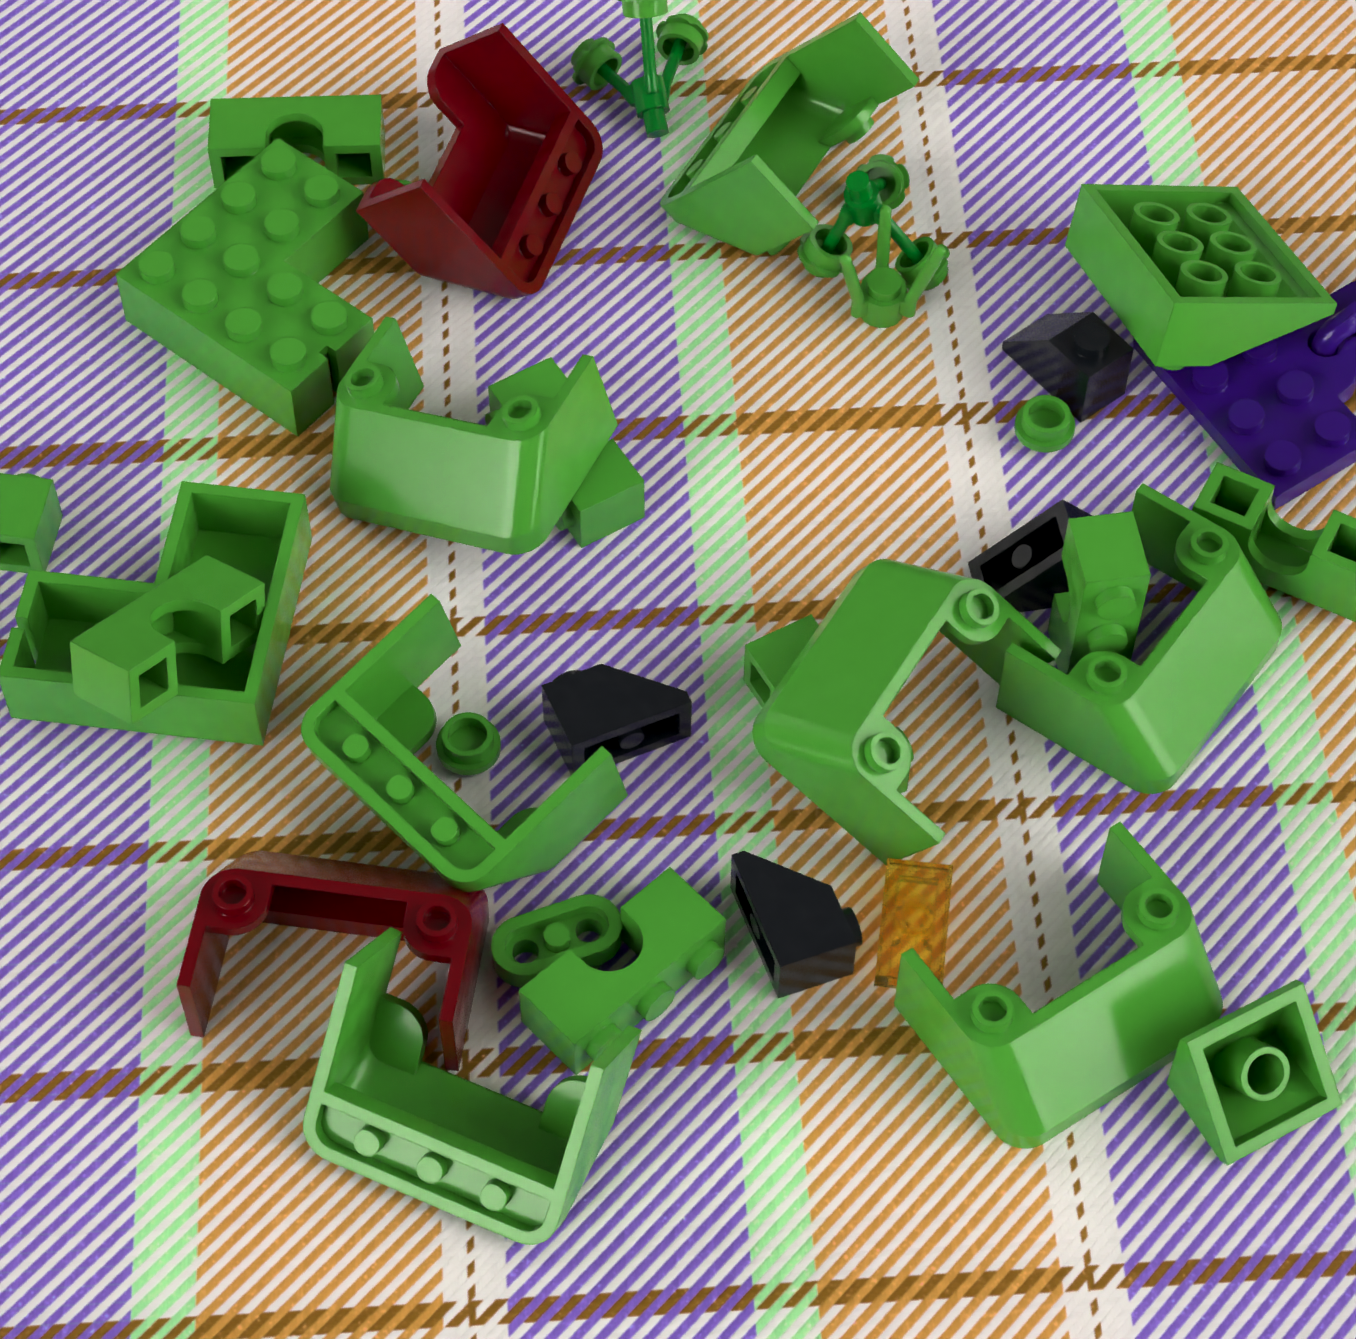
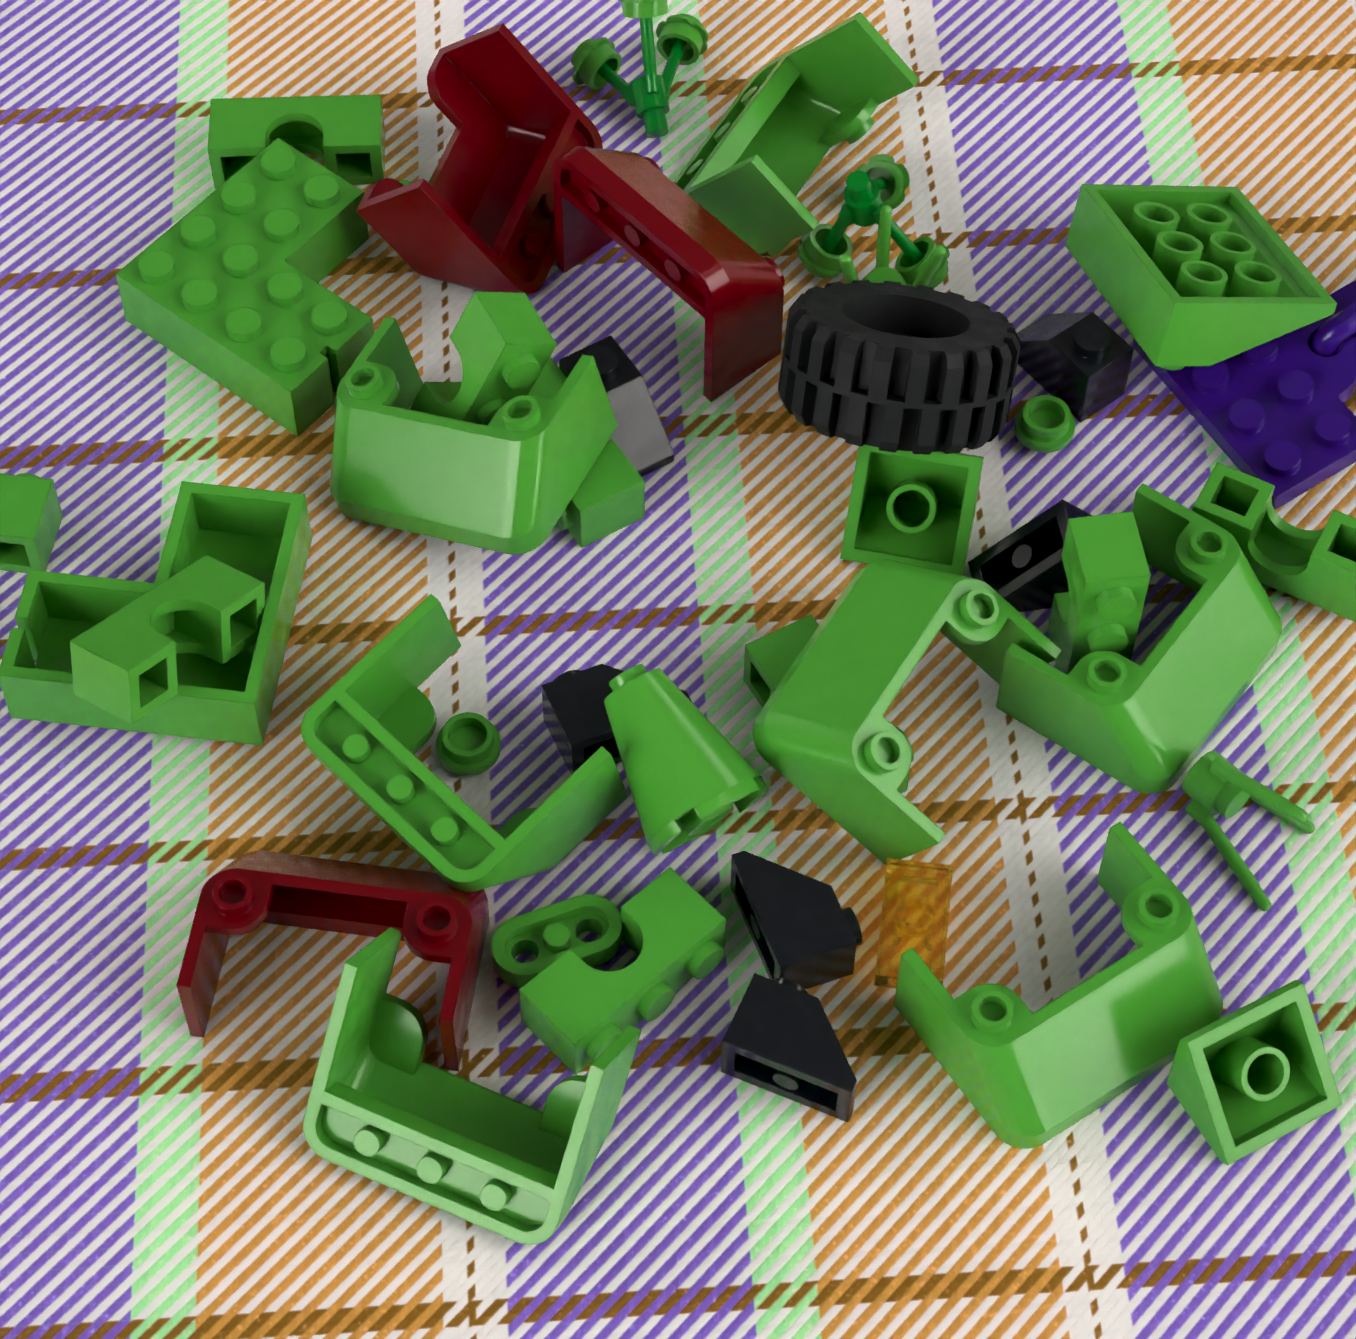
none -> bright green arch [410,291,557,426]
none -> dark red windscreen [553,146,785,402]
none -> slope [559,336,674,477]
none -> bright green cone [604,664,769,855]
none -> black slope [721,973,857,1122]
none -> black tyre [778,280,1020,455]
none -> bright green slope [840,445,984,576]
none -> bright green plant [1182,750,1315,911]

